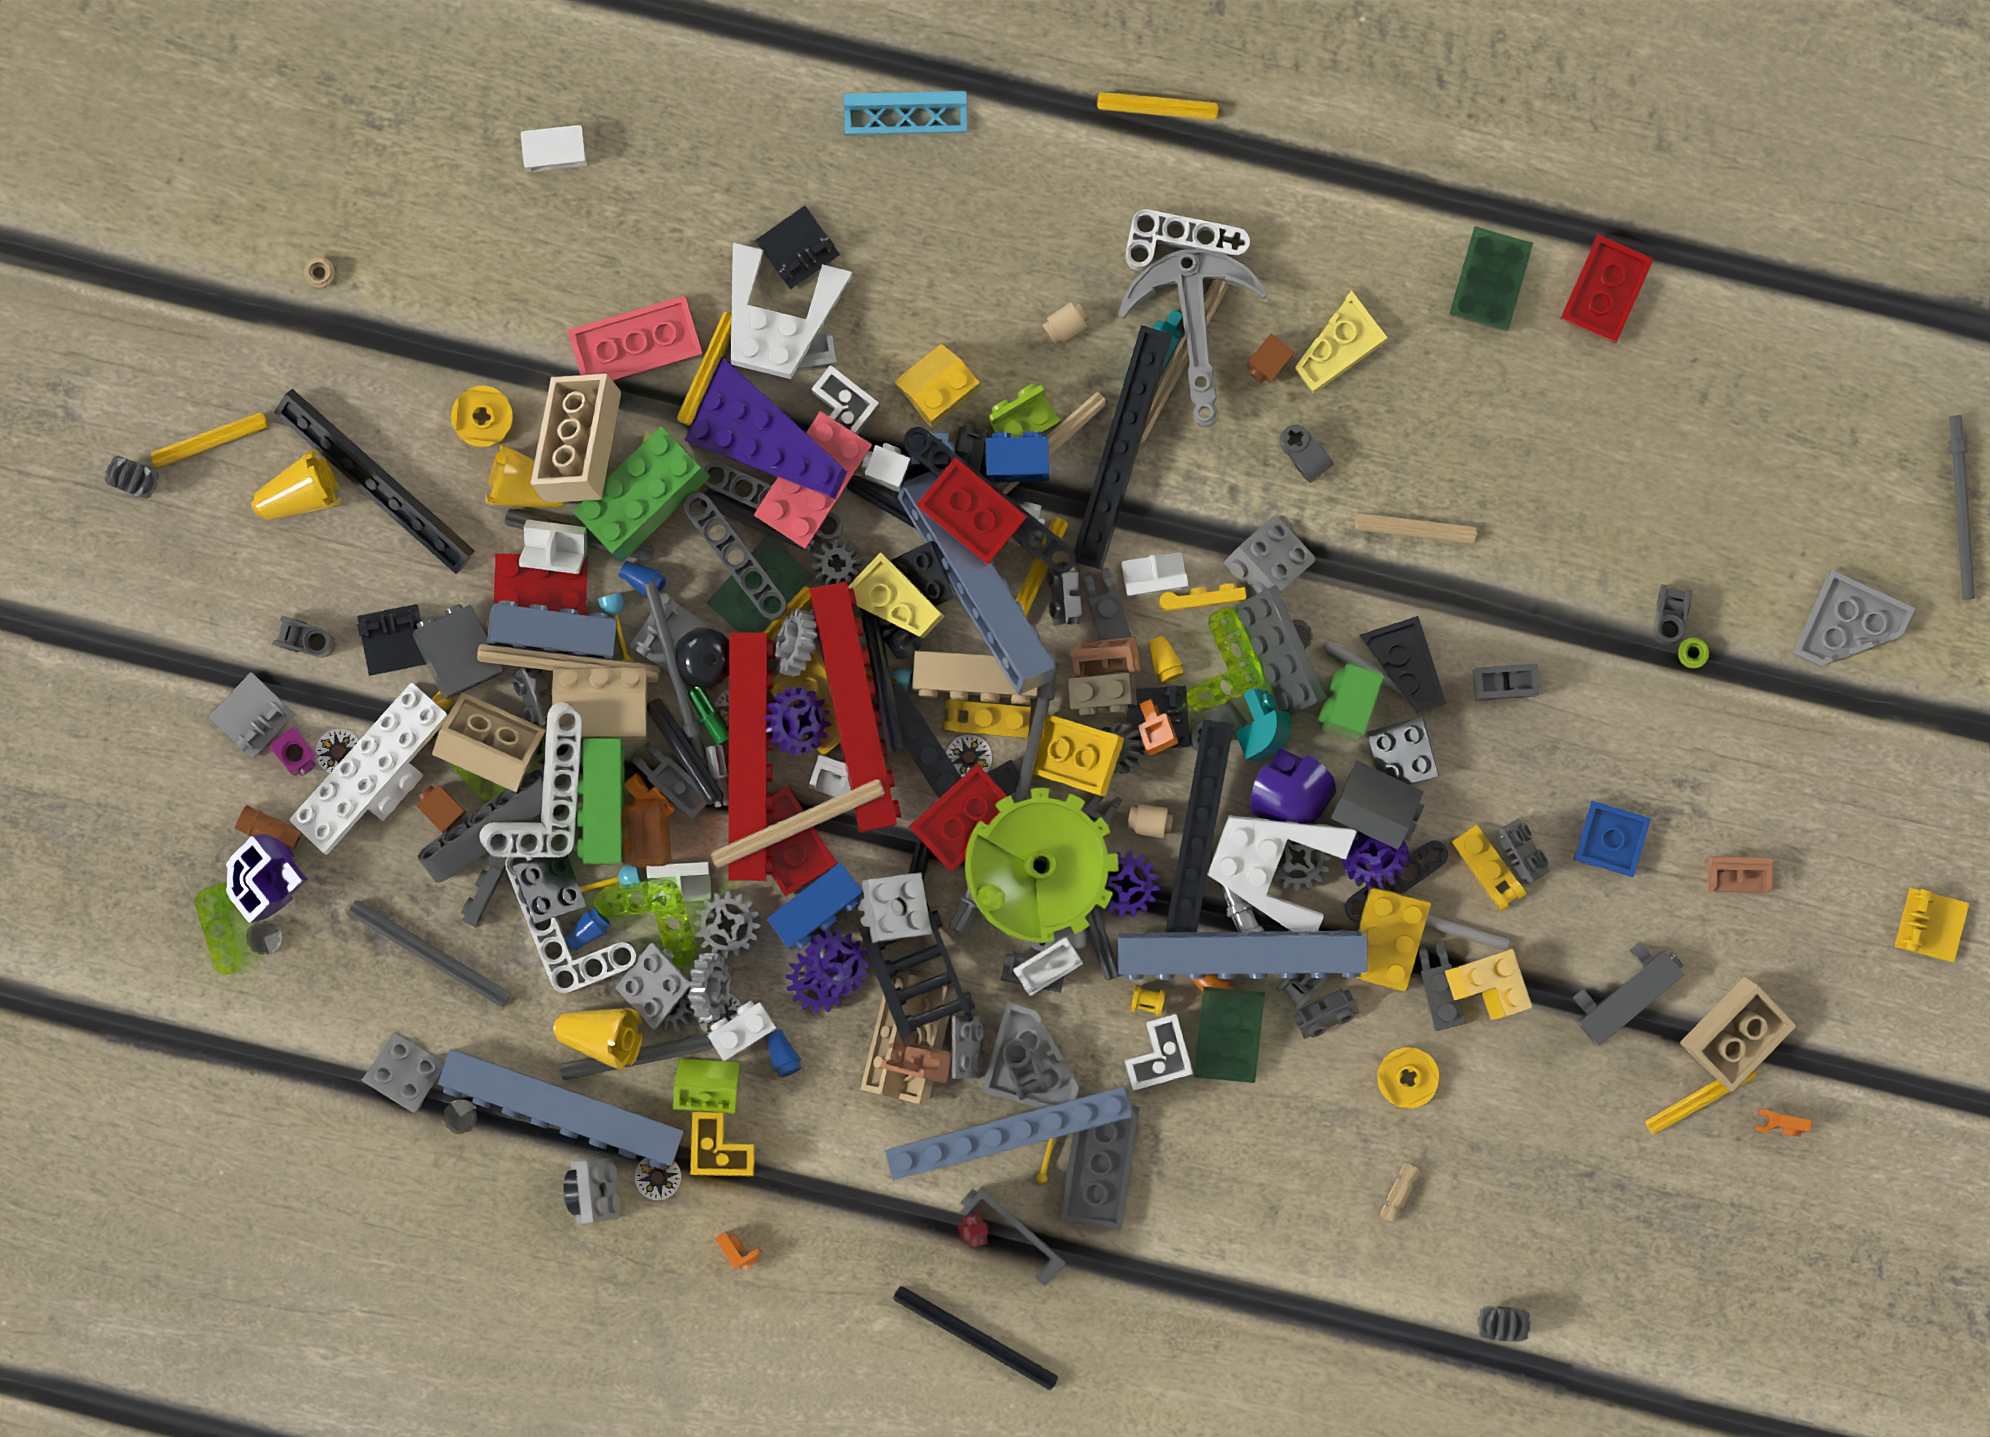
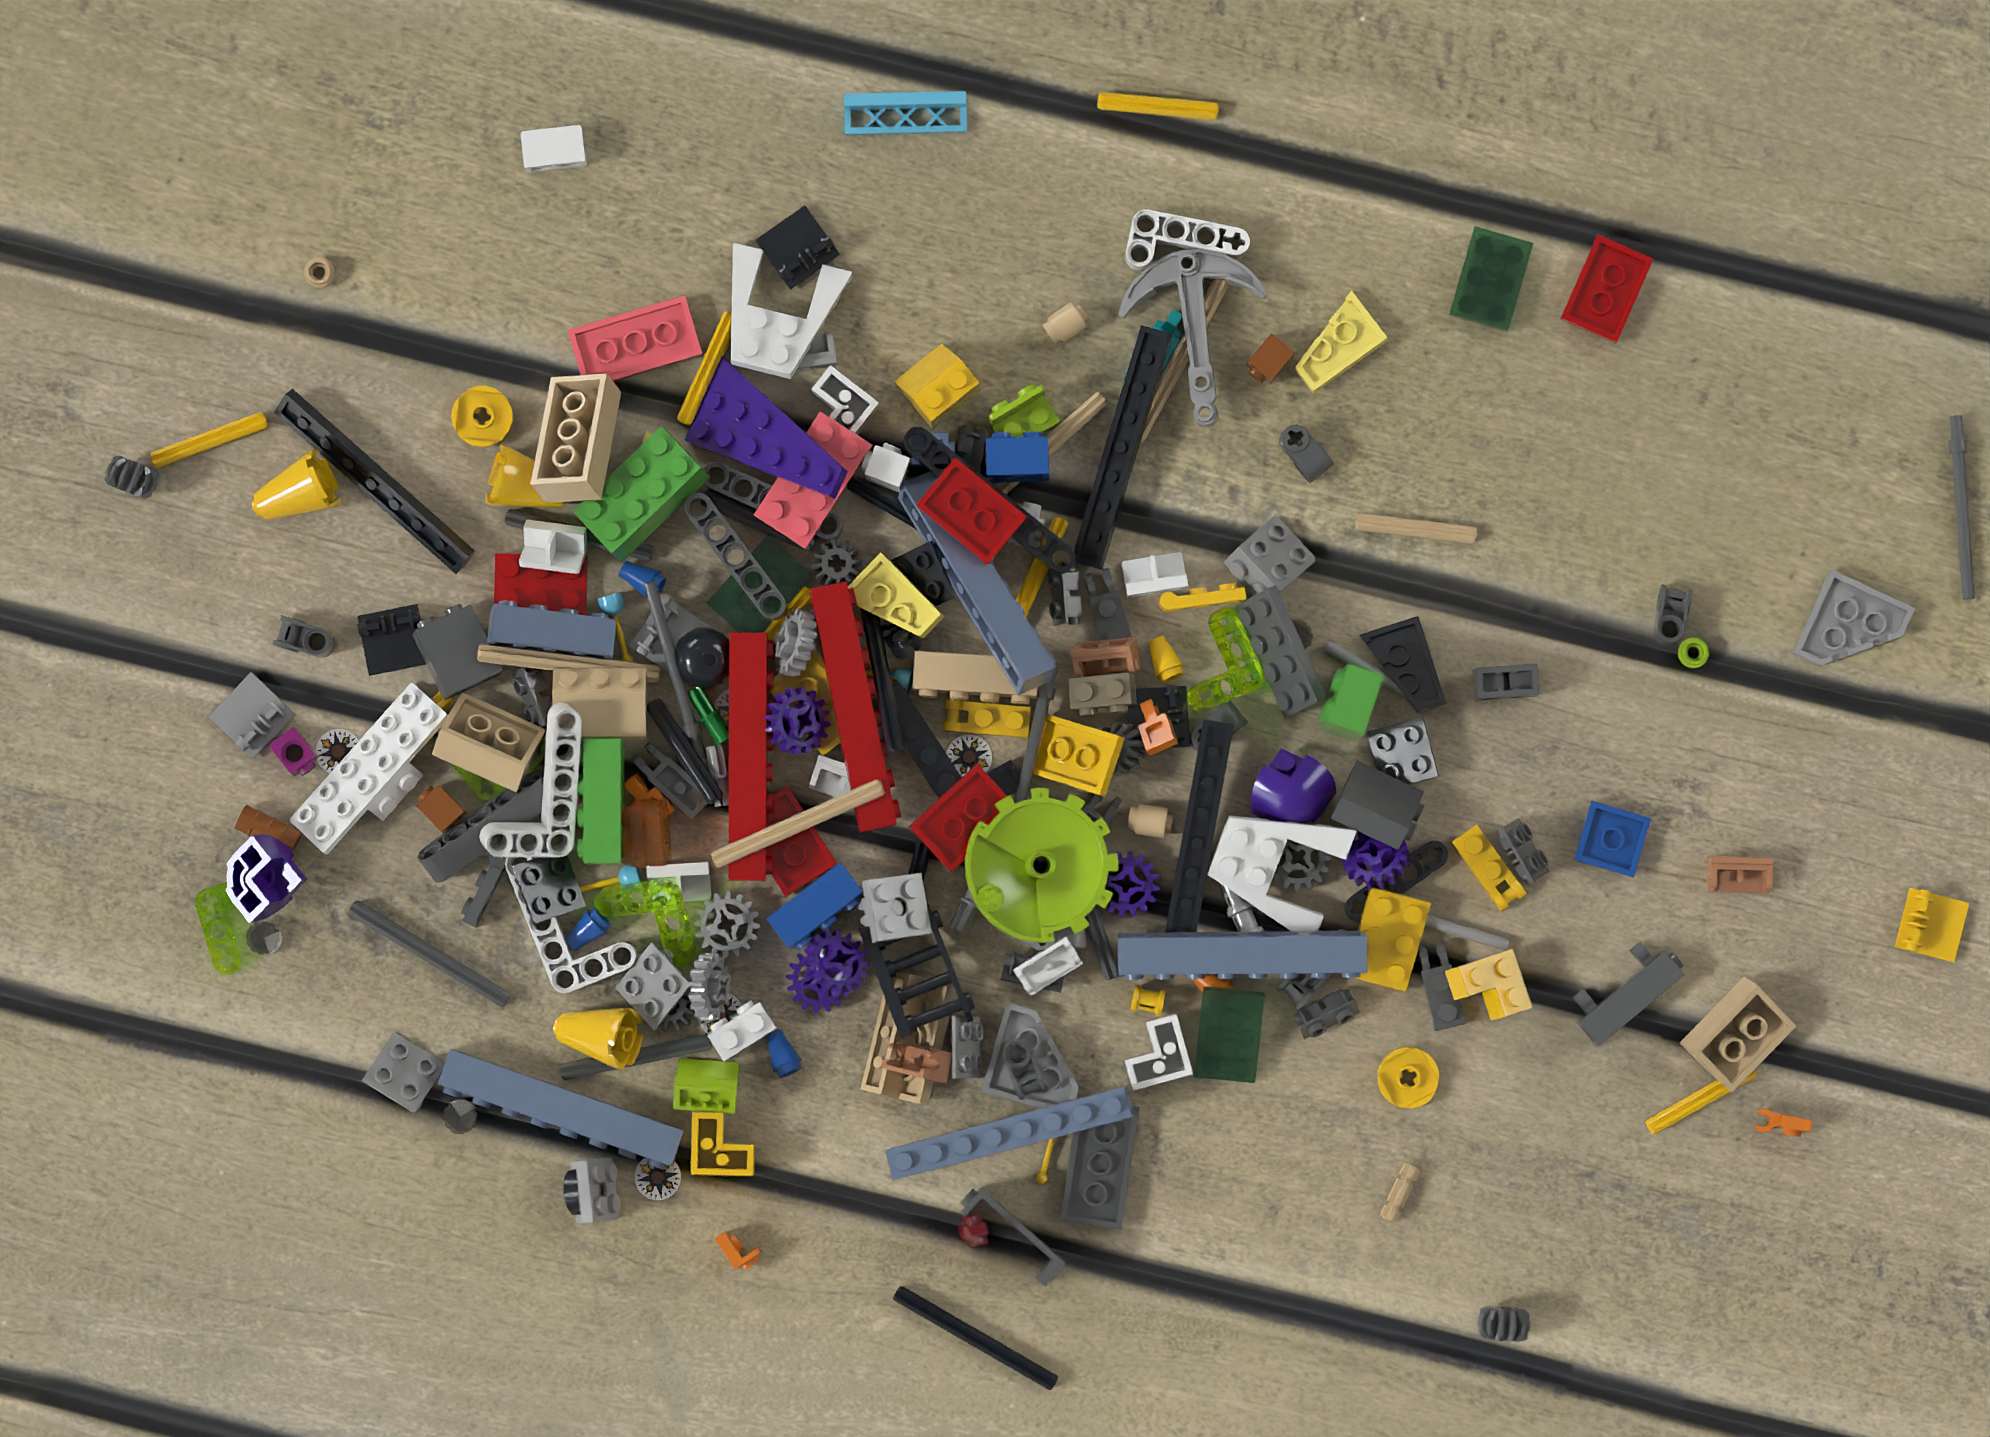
teal brick [1235,688,1292,762] -> none

